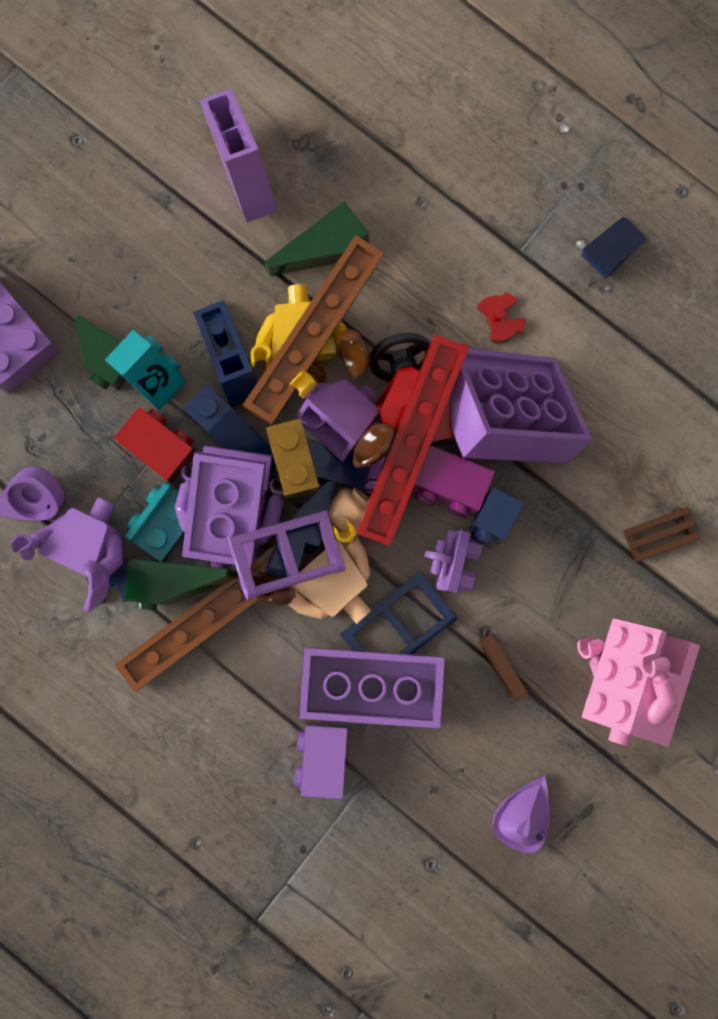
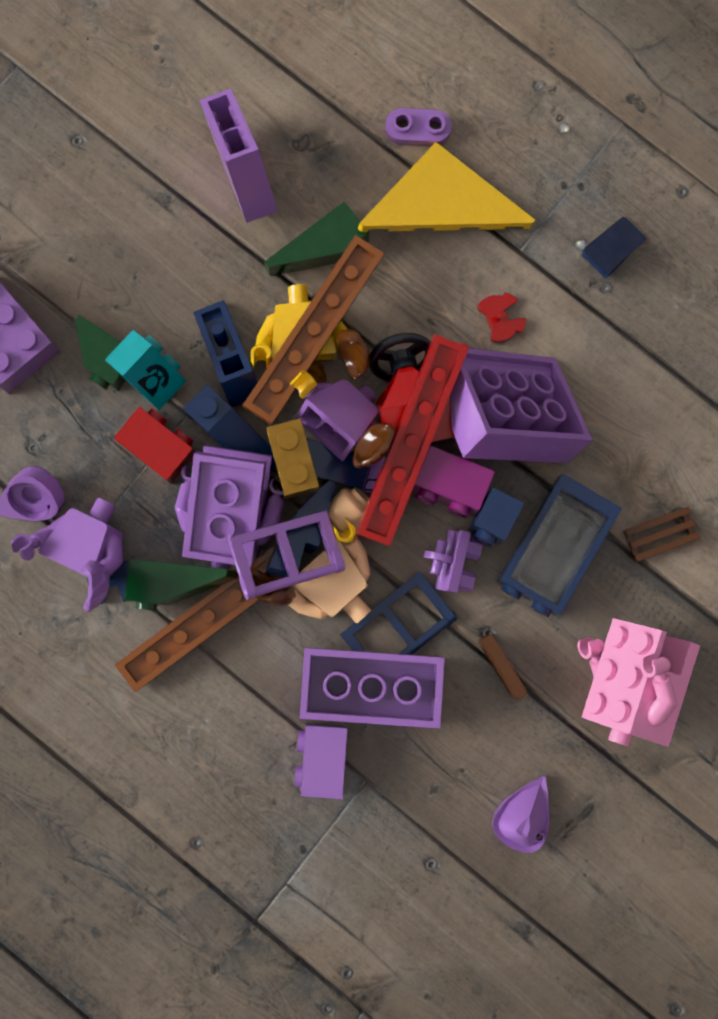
teal bracket [125,482,185,562] -> none
none -> yellow tile [357,142,535,232]
none -> medium lavender plate [386,108,452,146]
none -> piece [497,473,622,618]

